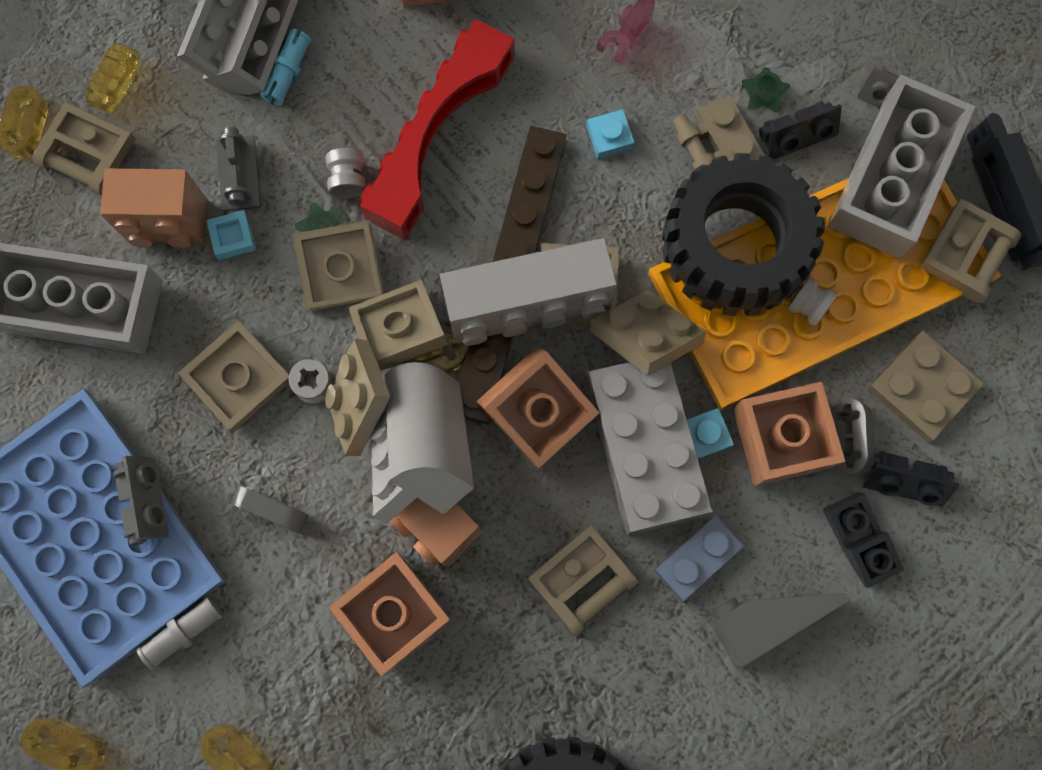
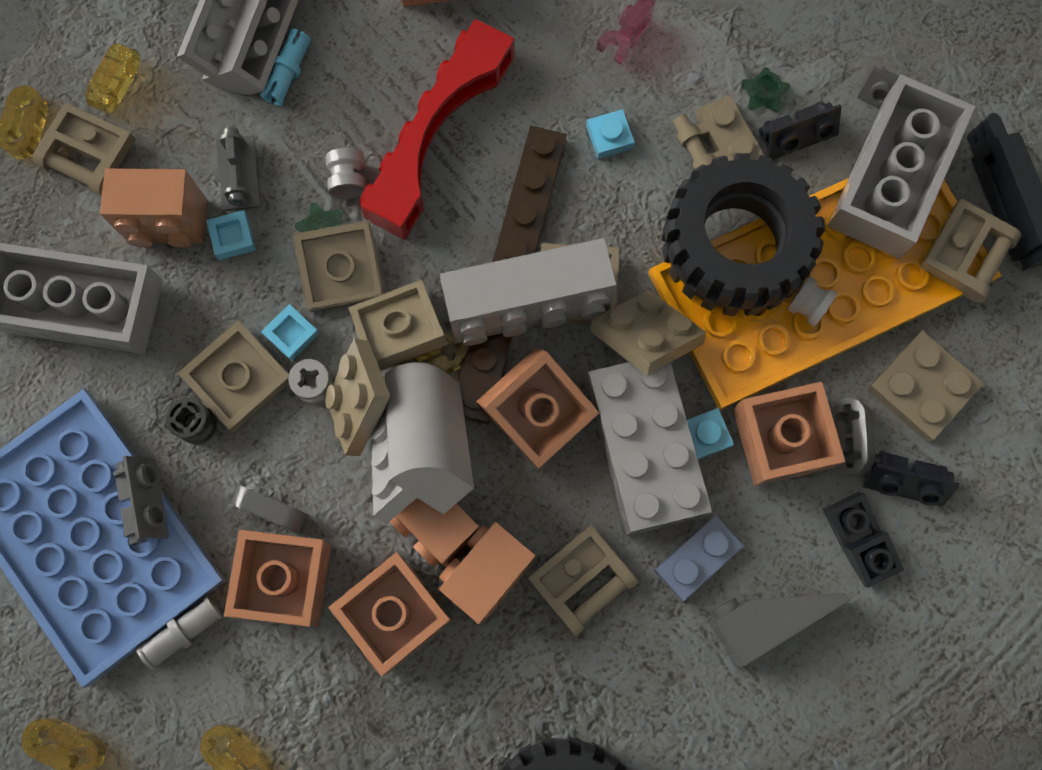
none -> pearl dark grey wheel [165,398,217,444]
none -> nougat brick [224,530,332,627]
none -> medium azure plate [261,304,320,361]
none -> nougat brick [438,522,536,625]

